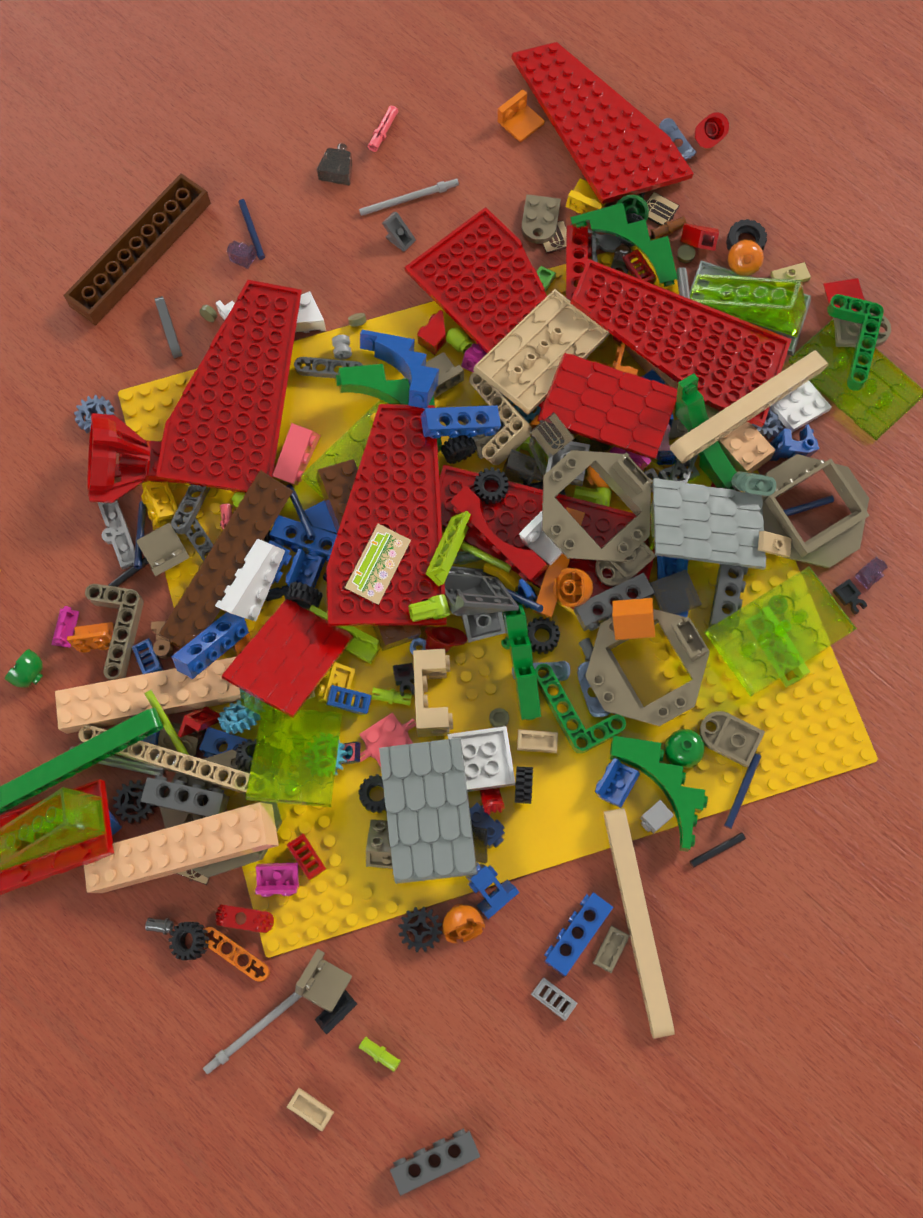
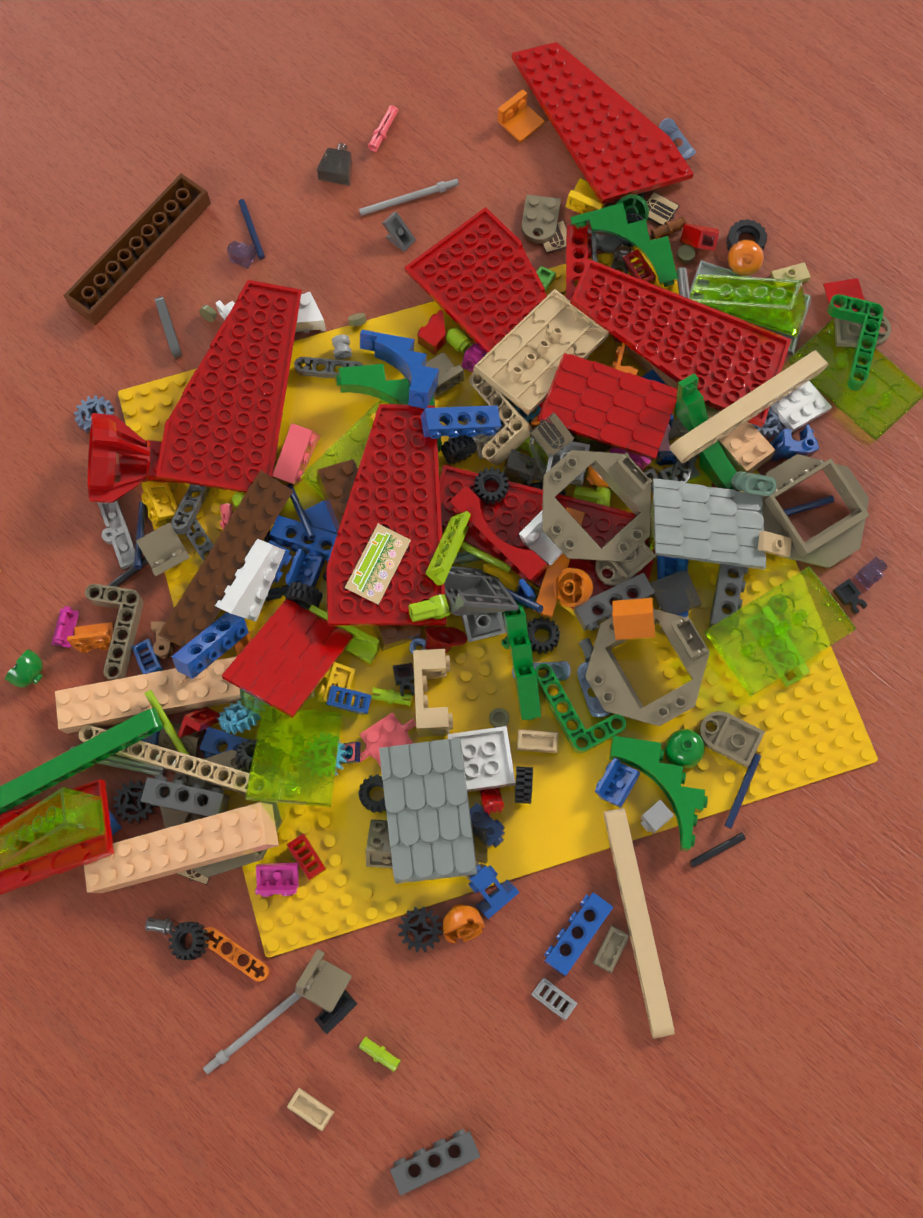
red piece [215,904,274,933] -> none
red piece [695,112,729,148] -> none

